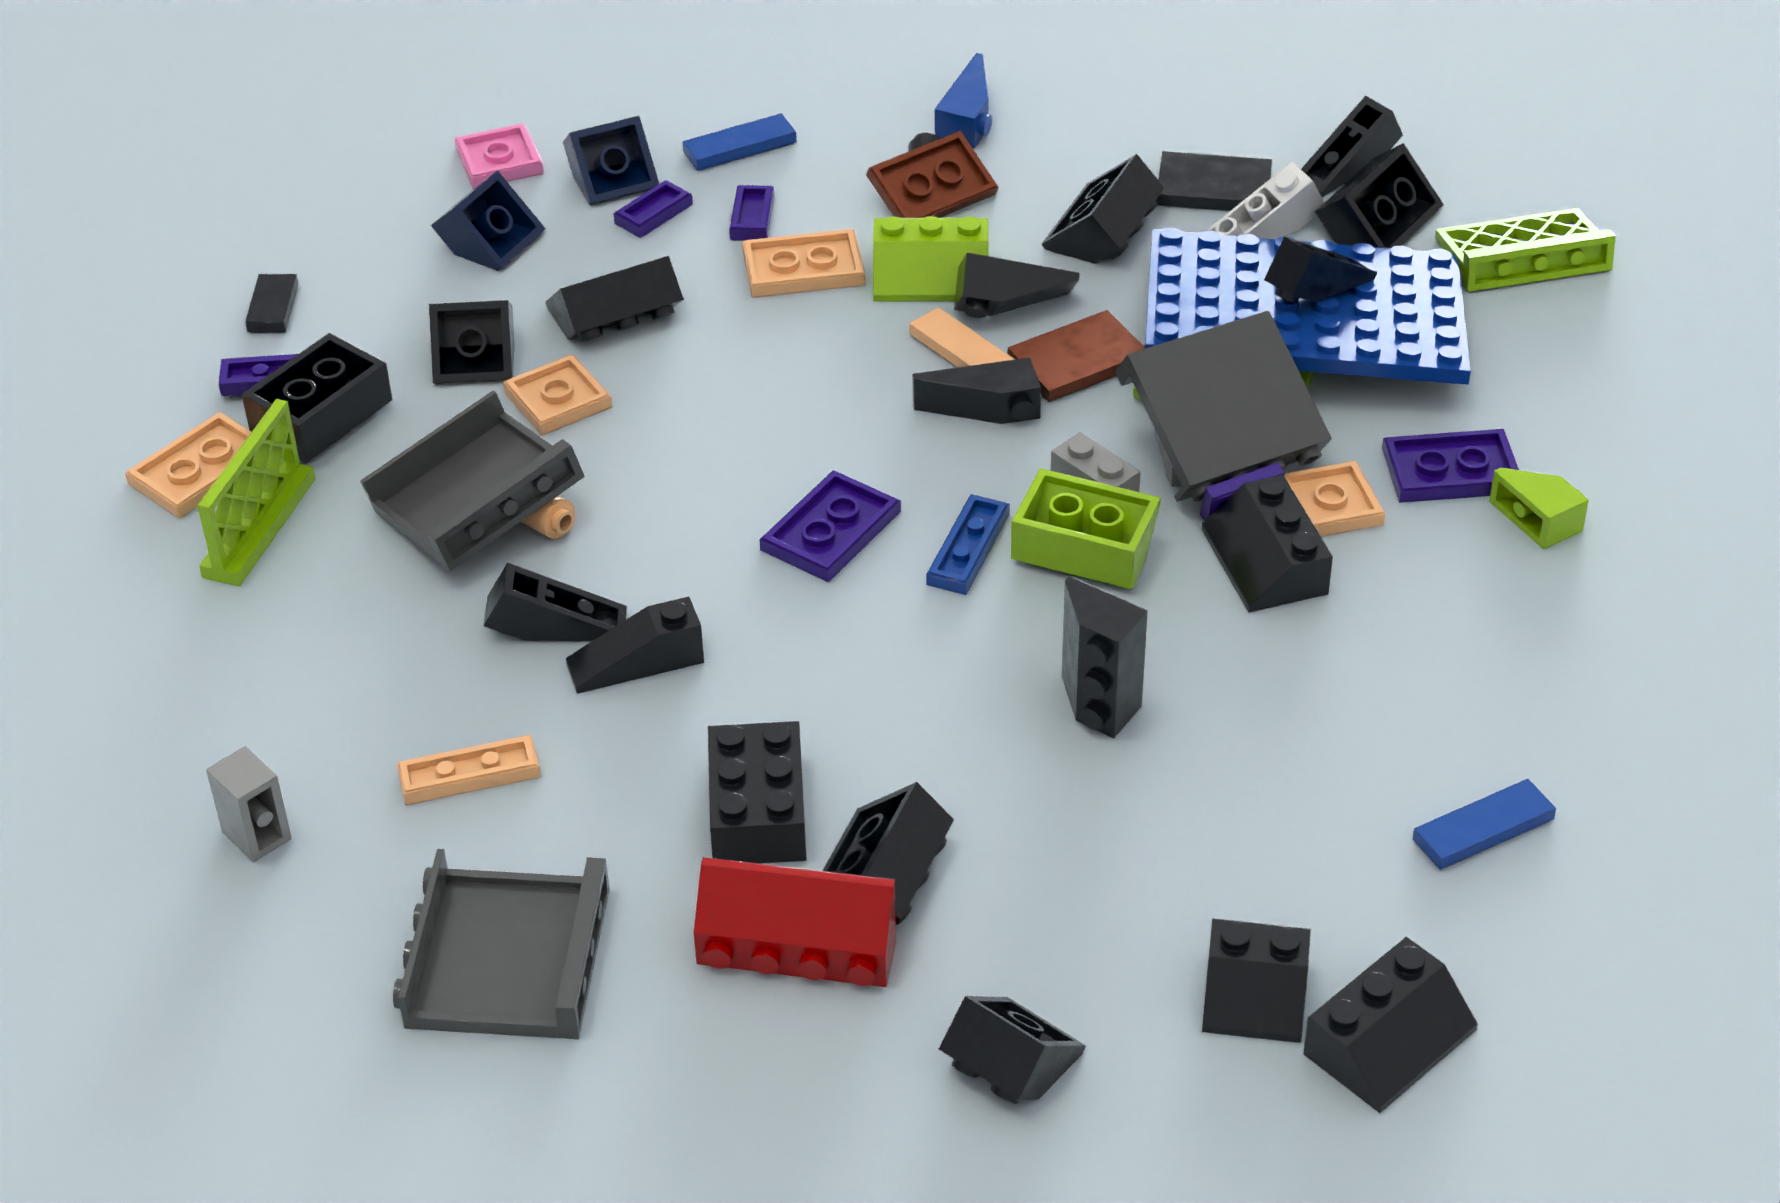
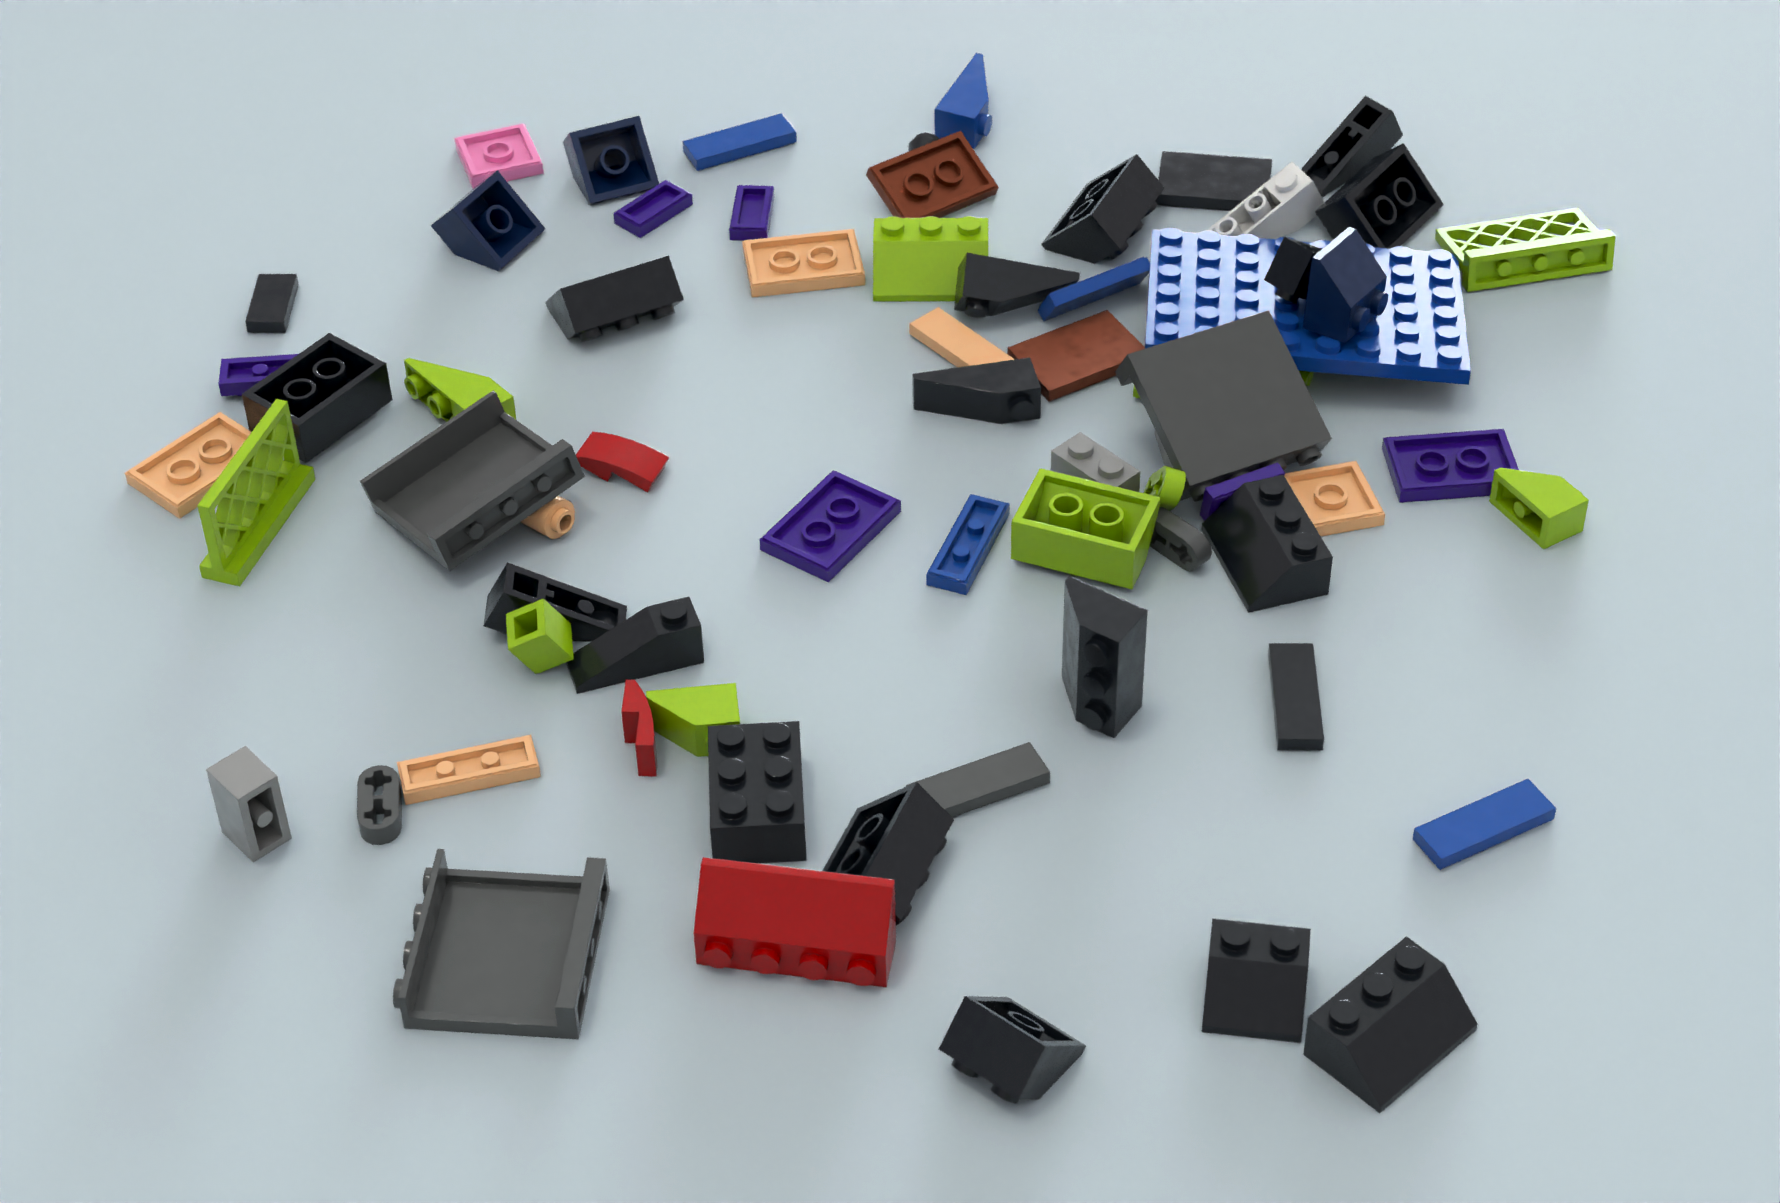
black slope [429,300,515,384] -> none
light nougat tile [503,354,612,436] -> none
none -> dark grey beam [357,765,402,845]
none -> lime slope [404,358,517,422]
none -> lime brick [506,599,574,674]
none -> red slope [576,432,669,492]
none -> red slope [621,680,657,777]
none -> lime slope [646,683,740,757]
none -> dark grey tile [906,742,1050,817]
none -> blue tile [1038,257,1150,322]
none -> lime beam [1144,466,1186,511]
none -> dark grey beam [1150,507,1212,571]
none -> black tile [1268,643,1324,750]
none -> dark blue slope [1303,227,1388,343]

